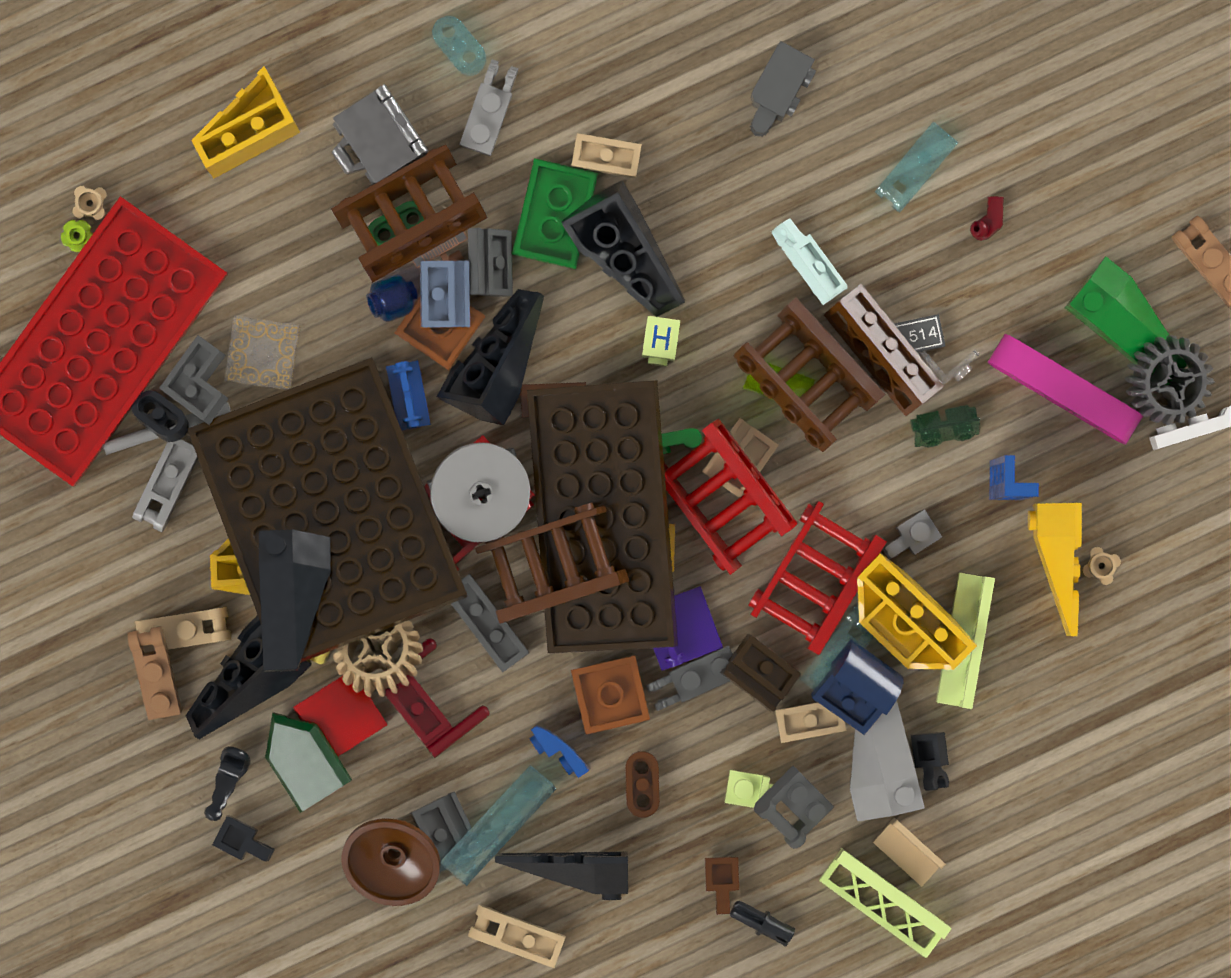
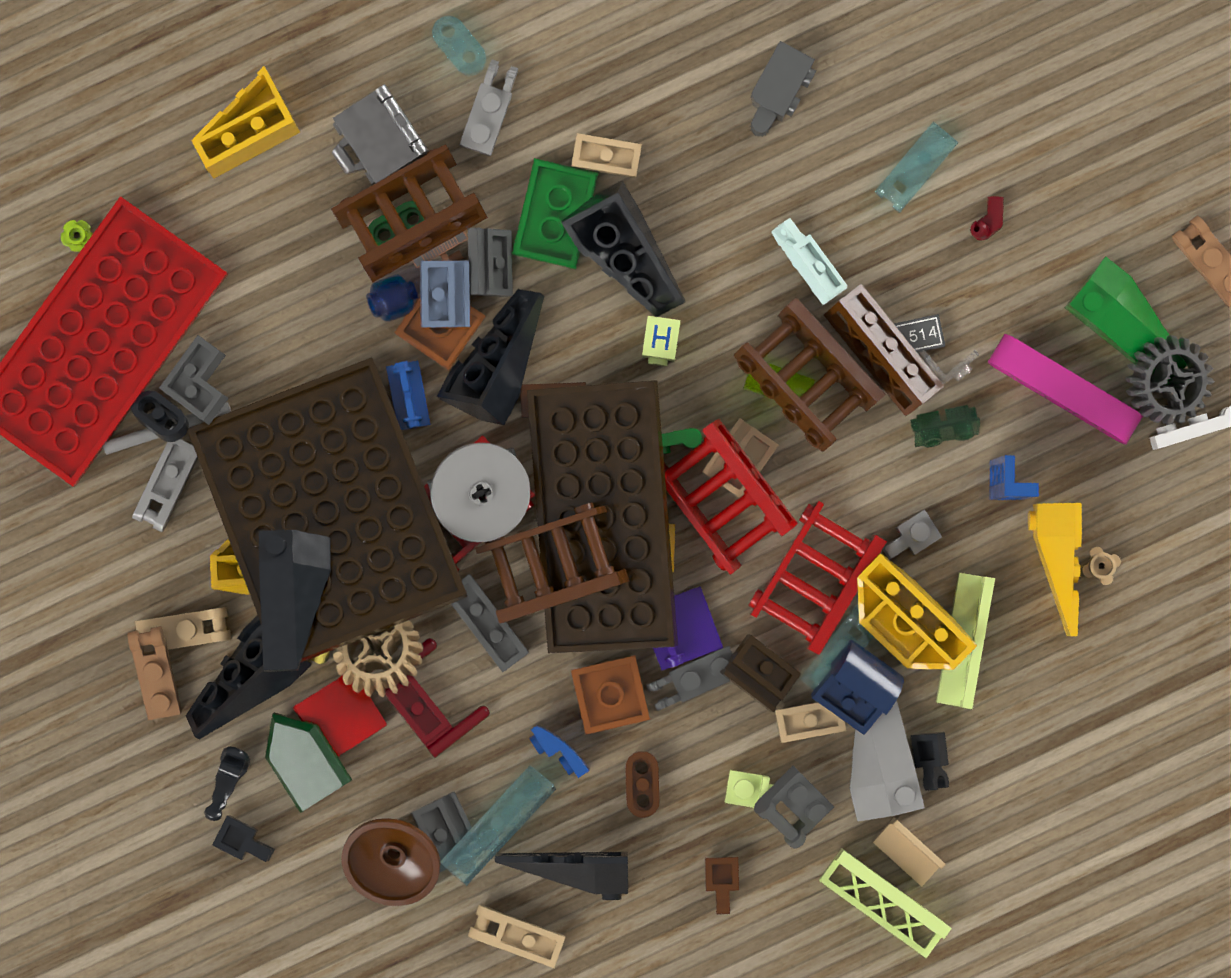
tan plate [73,186,107,220] -> none
clear plate [224,316,300,390] -> none
black axle [730,901,795,947] -> none

